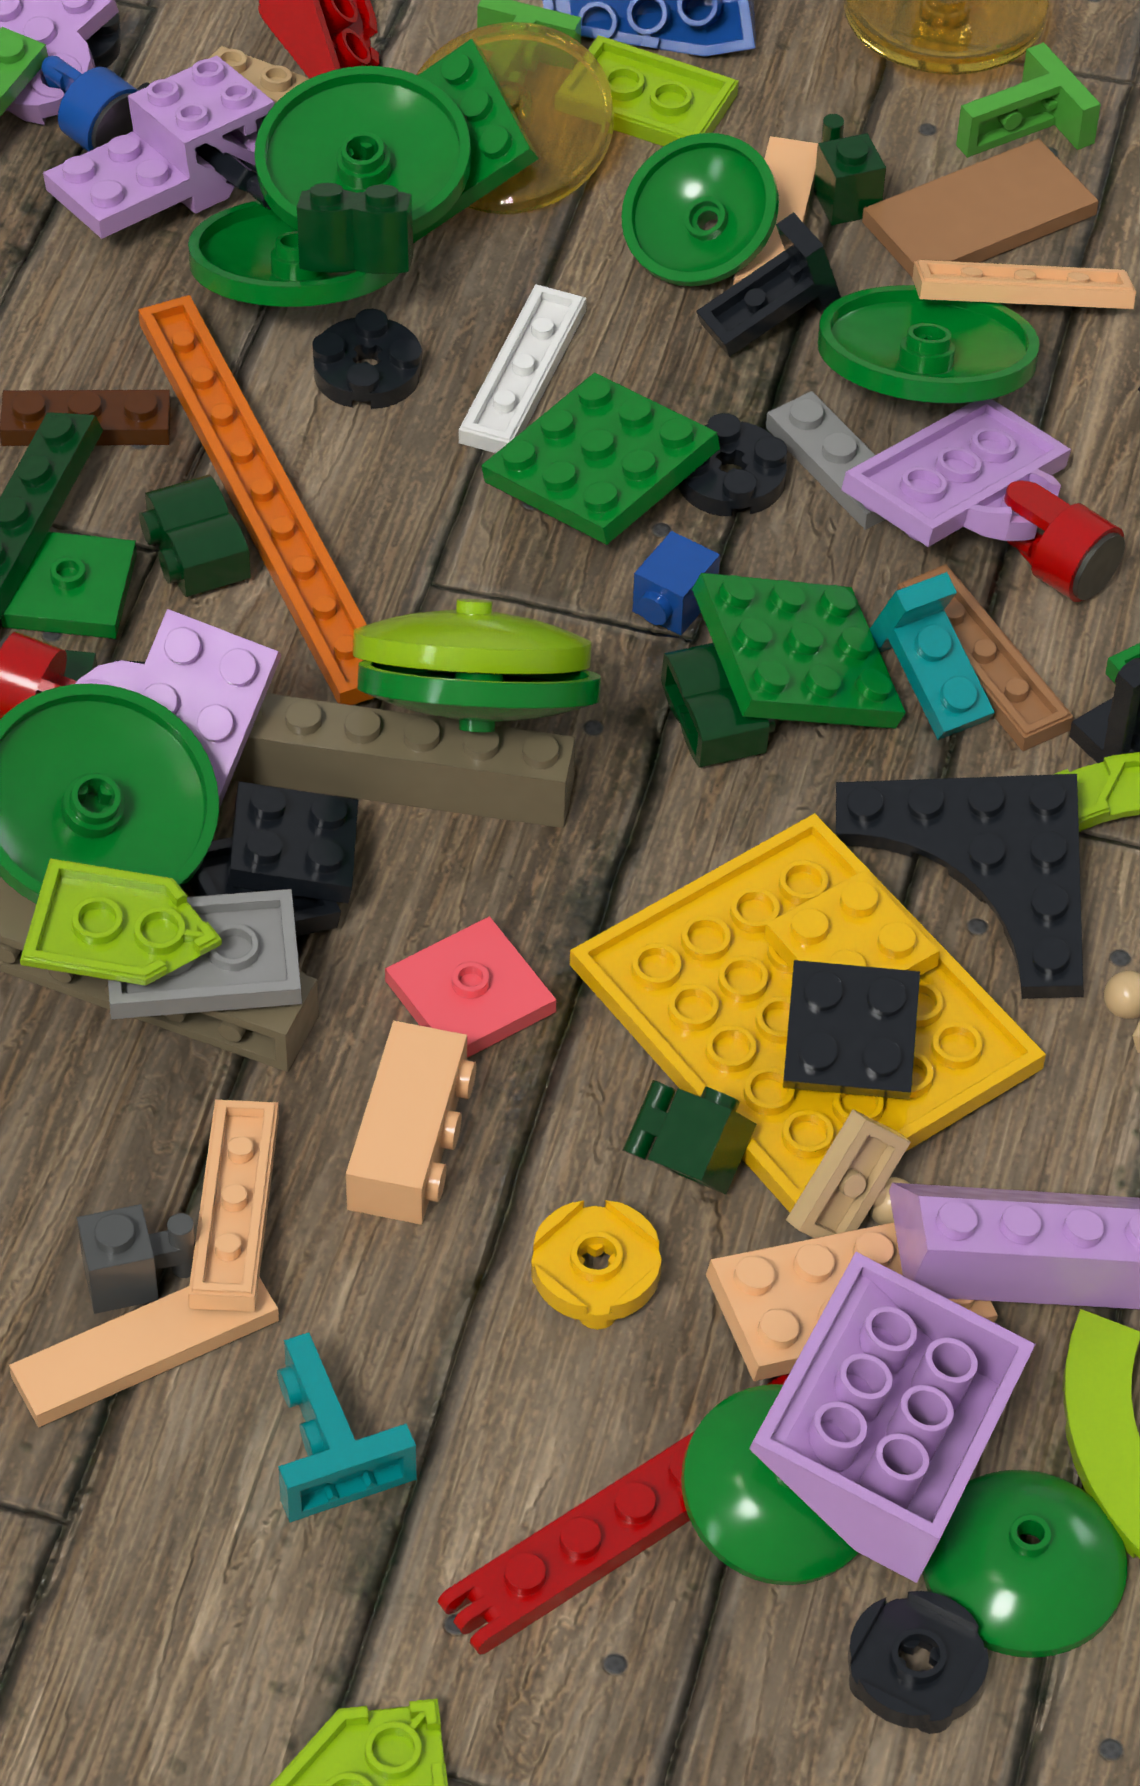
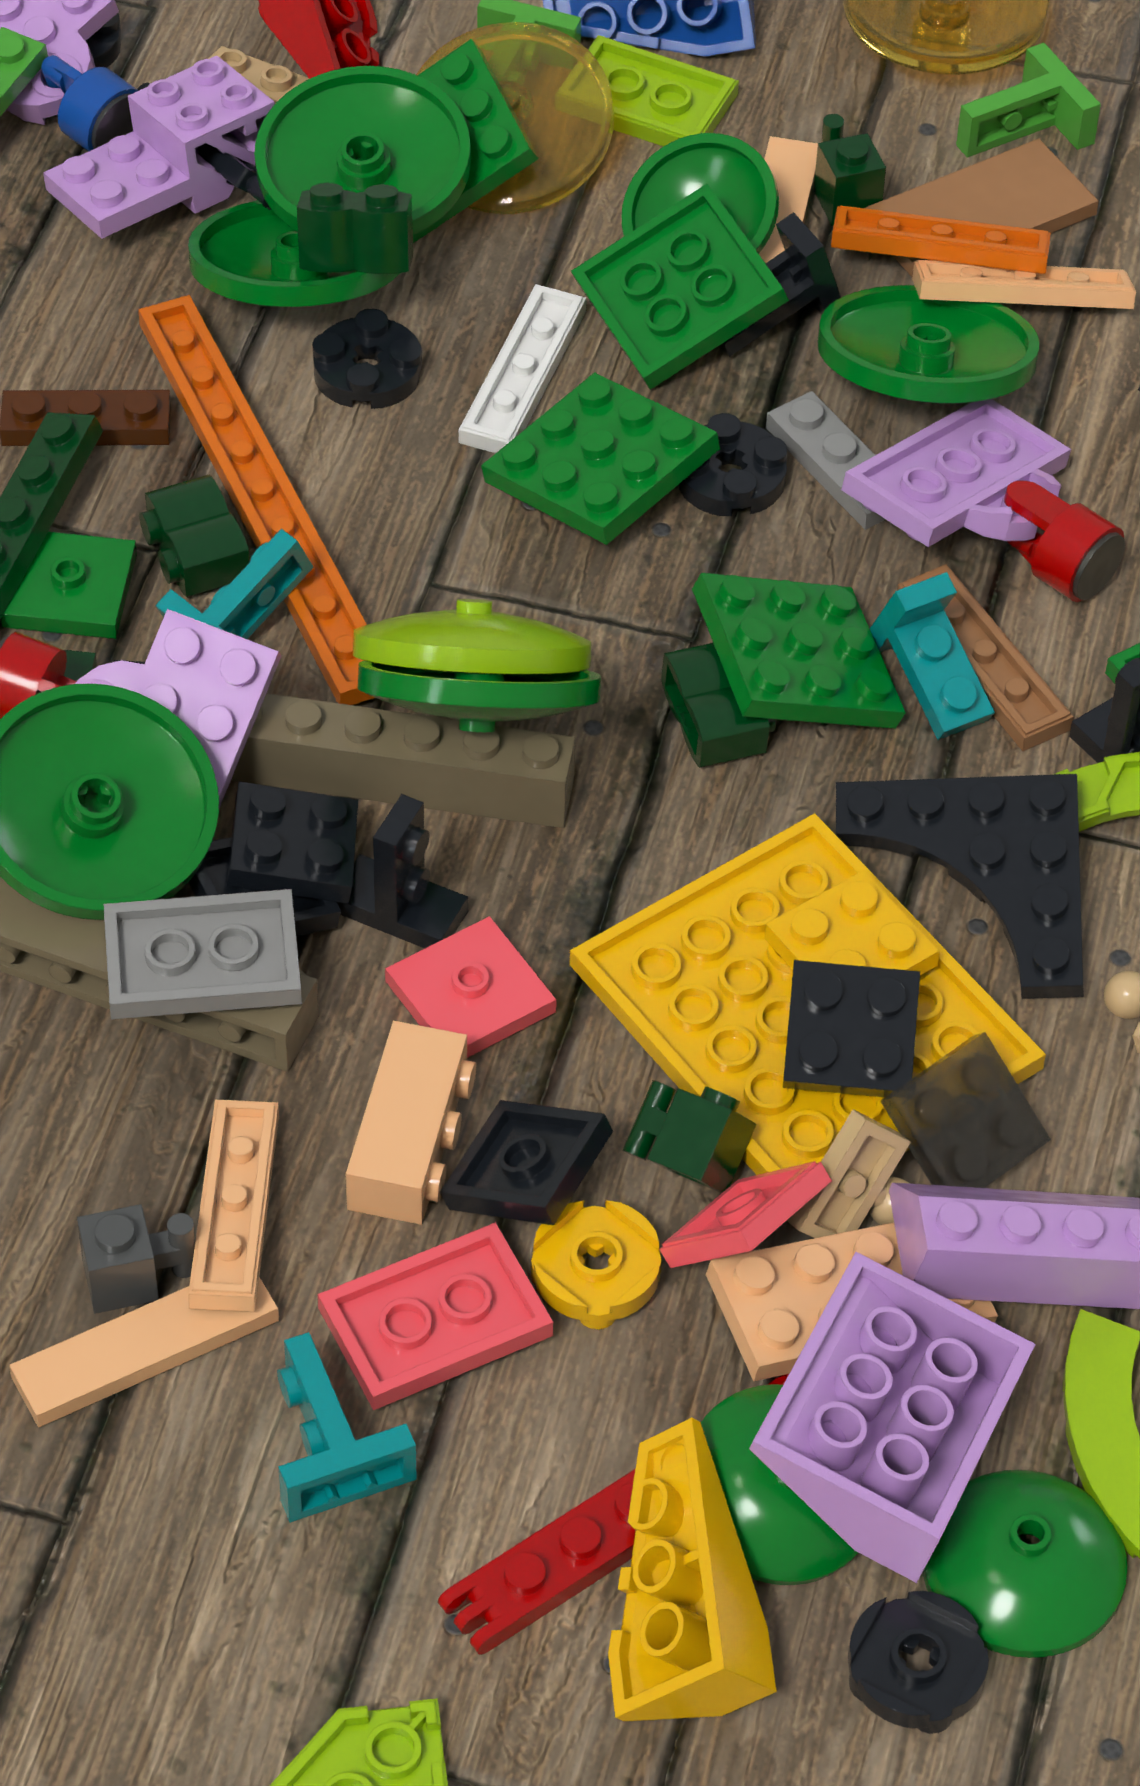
lime tile [20,858,222,986] -> none
blue brick [632,531,720,636] -> none
none -> teal bracket [155,529,314,639]
none -> coral plate [317,1222,553,1411]
none -> black bracket [337,794,468,948]
none -> black plate [440,1100,613,1225]
none -> green plate [571,183,789,390]
none -> yellow wedge [608,1418,777,1721]
none -> coral plate [659,1161,832,1268]
none -> orange tile [831,205,1051,274]
none -> clear smoke plate [881,1032,1051,1188]

